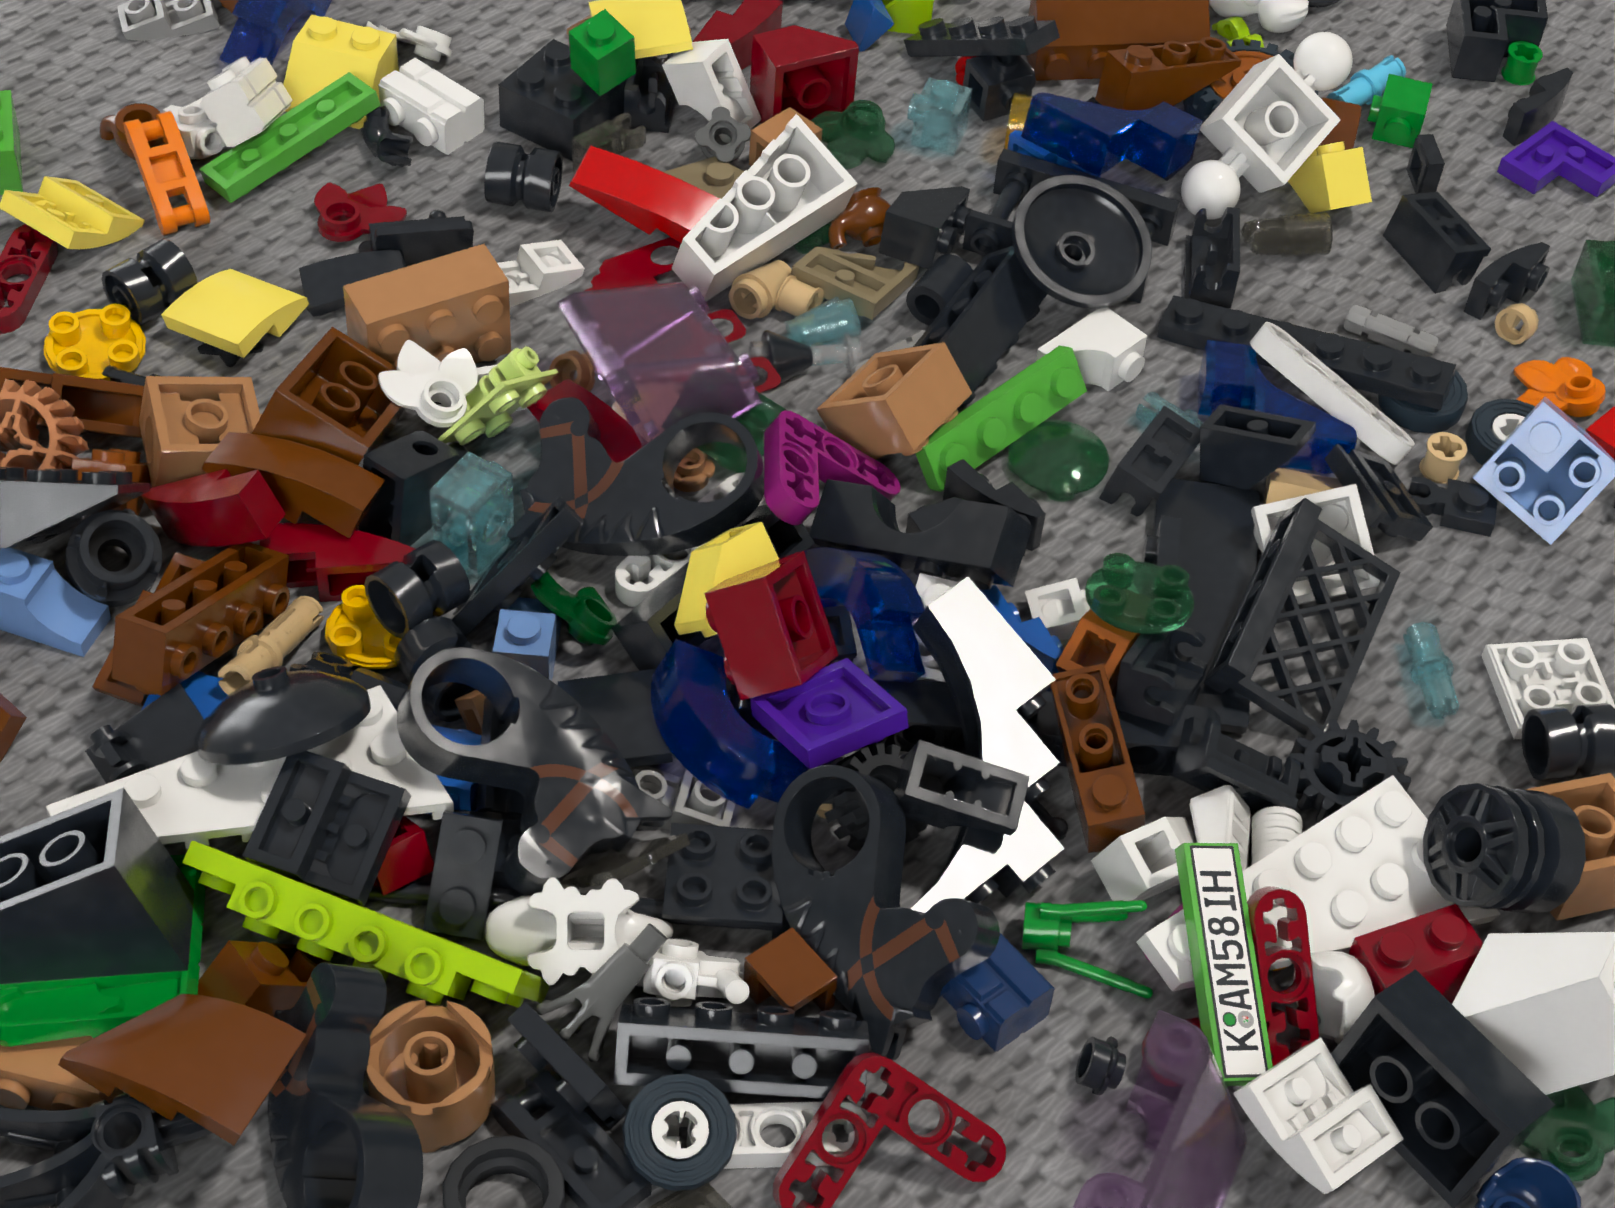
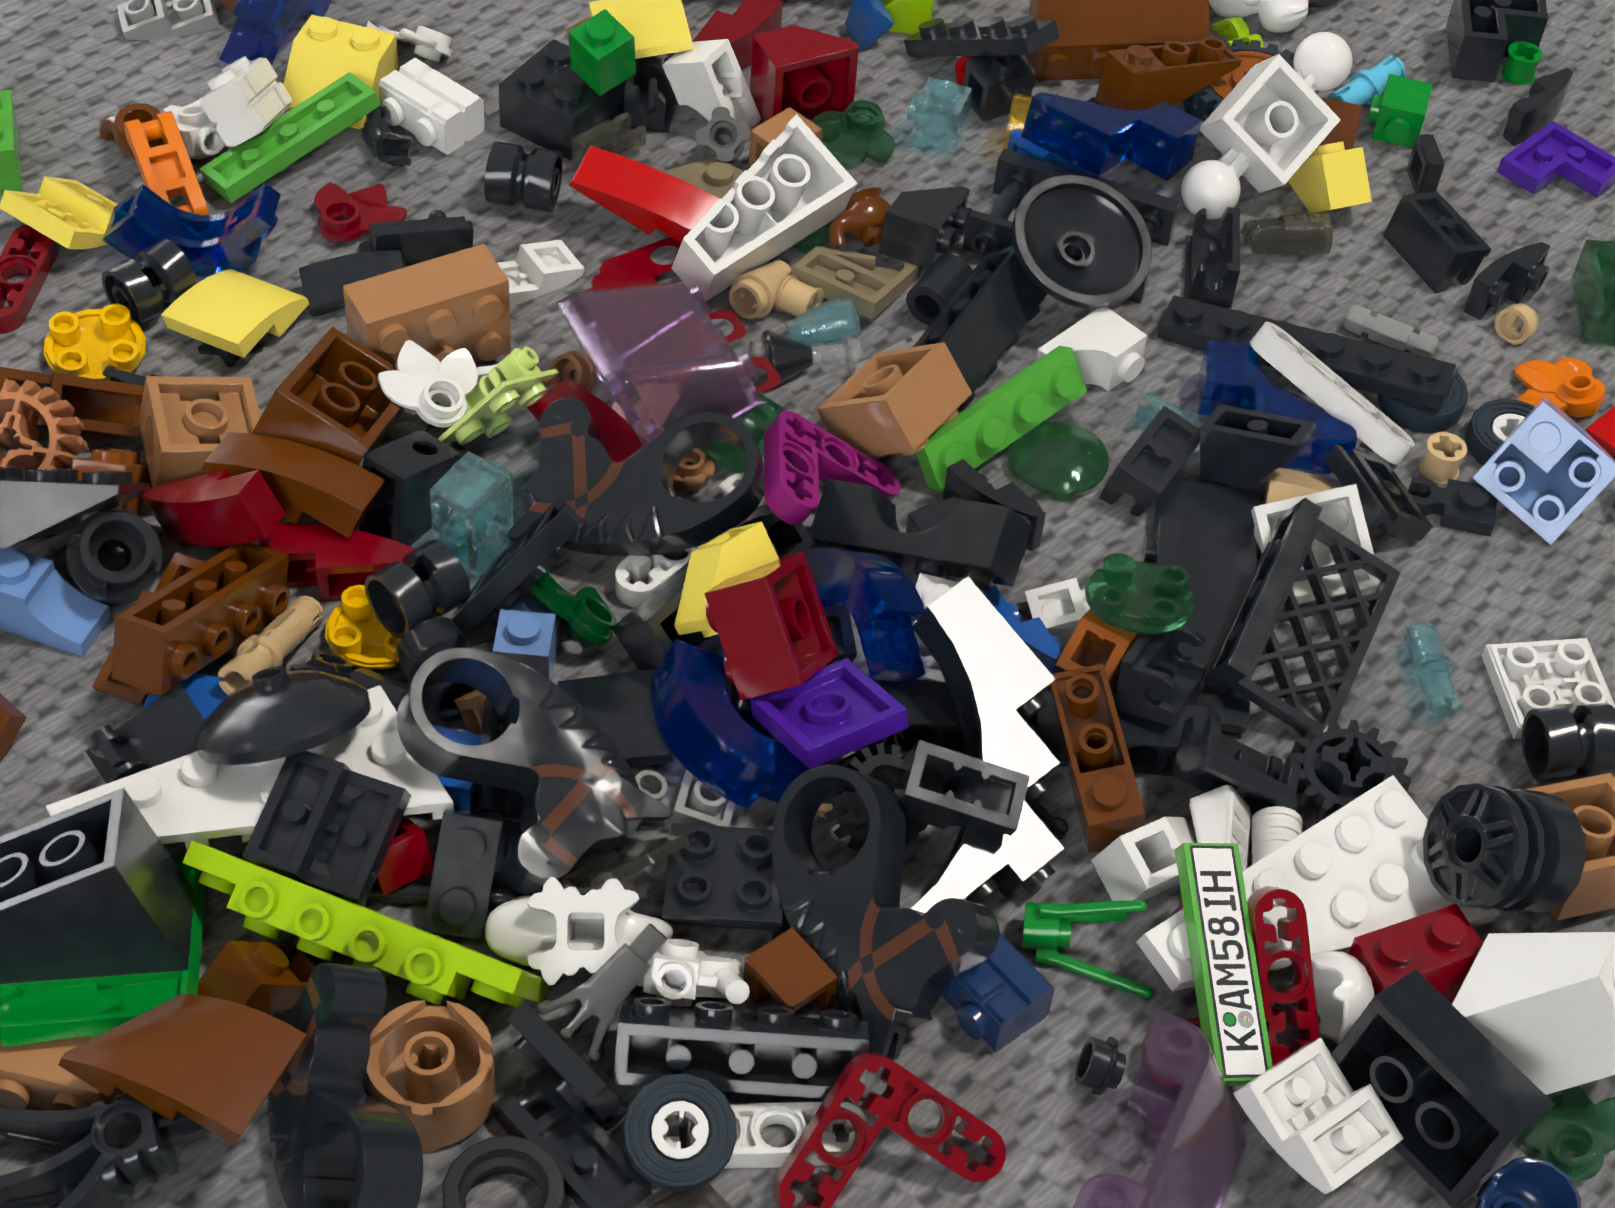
none -> clear blue arch [103,183,281,277]

